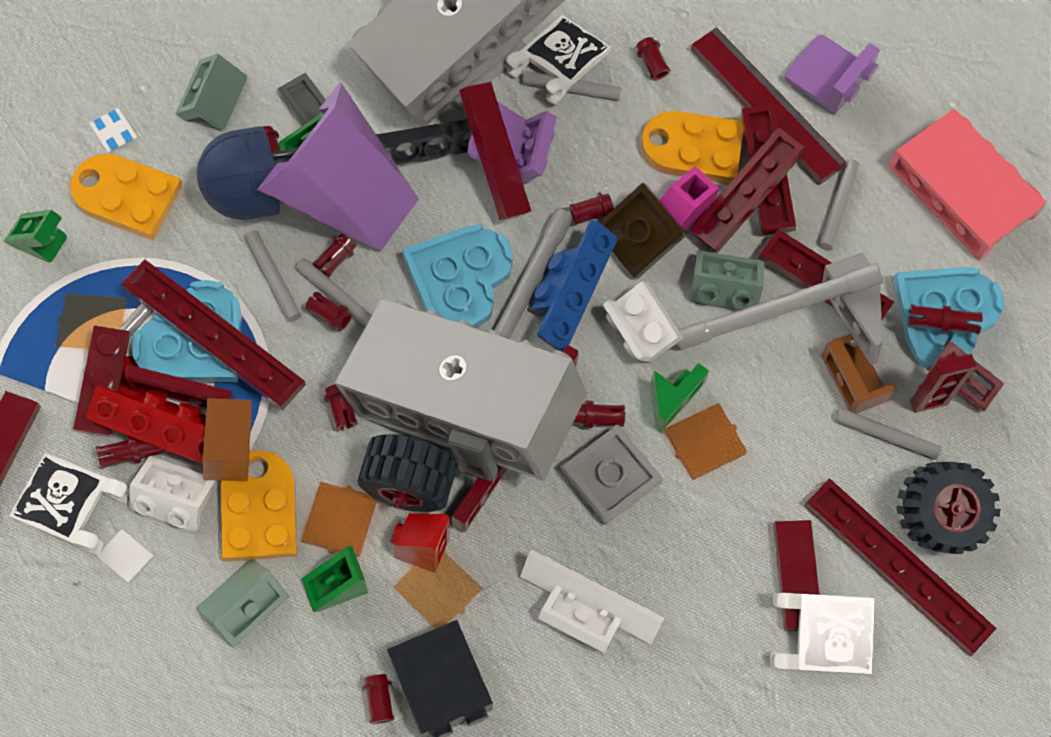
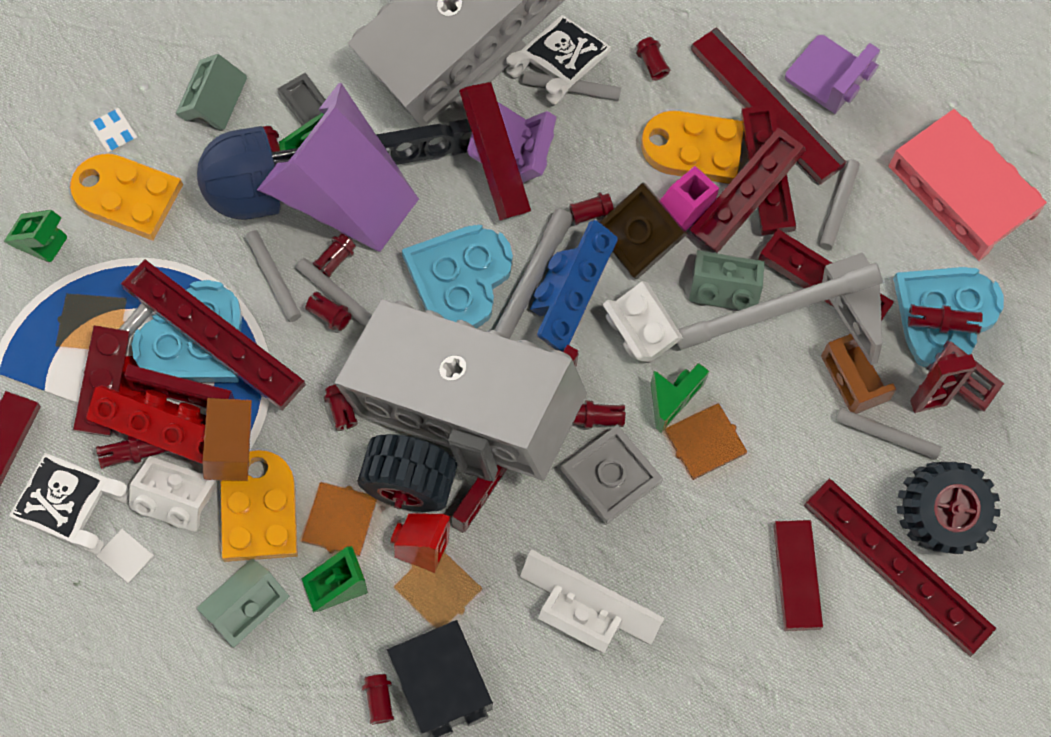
flag [770,593,874,674] -> none

